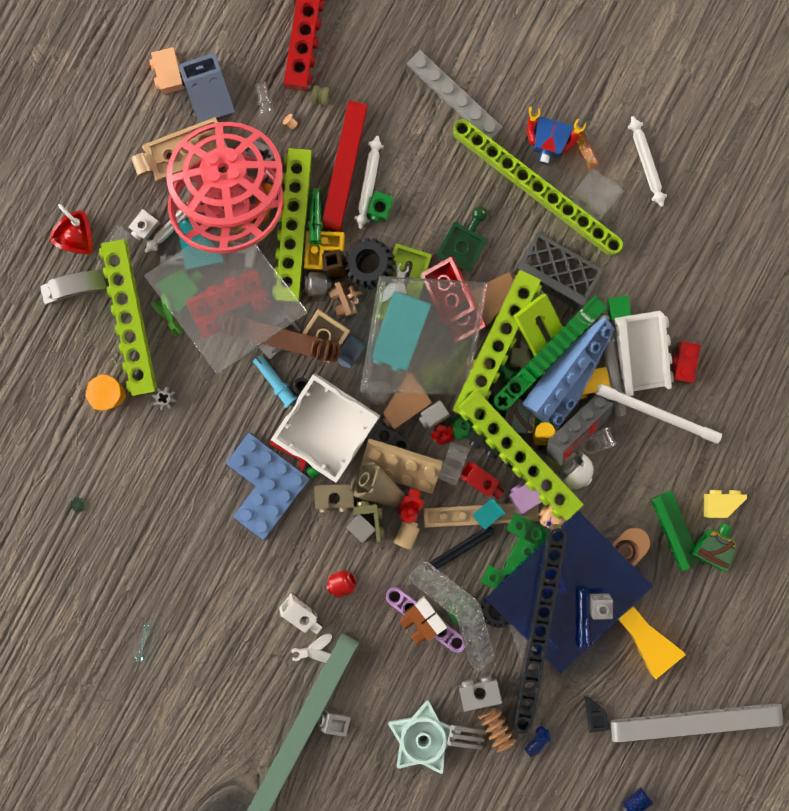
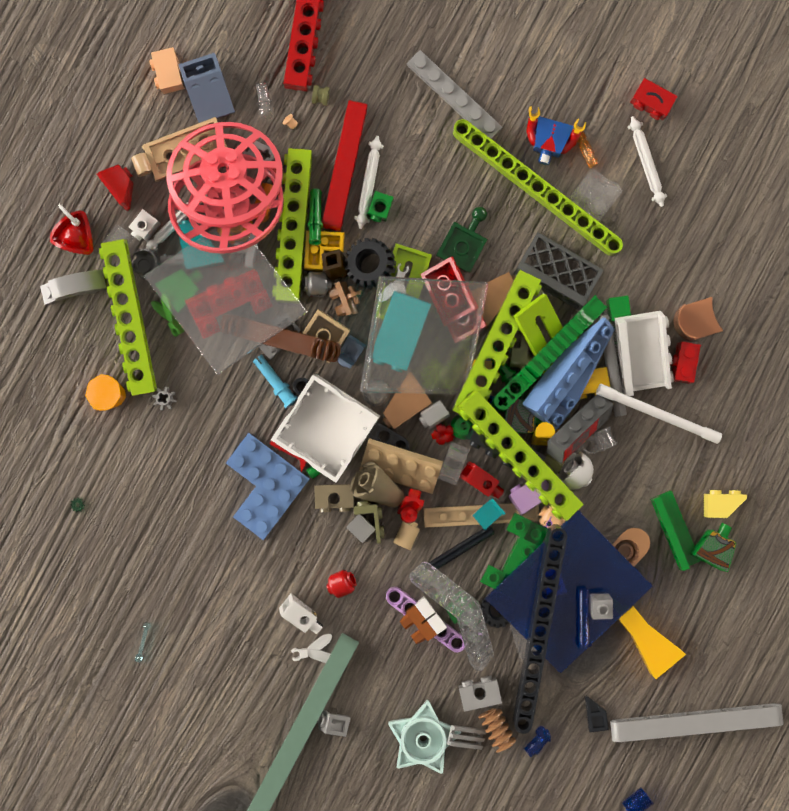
none -> red slope [96,164,134,211]
none -> dark grey hair [132,248,160,280]
none -> red brick [630,78,678,120]
none -> nougat piece [673,297,723,341]

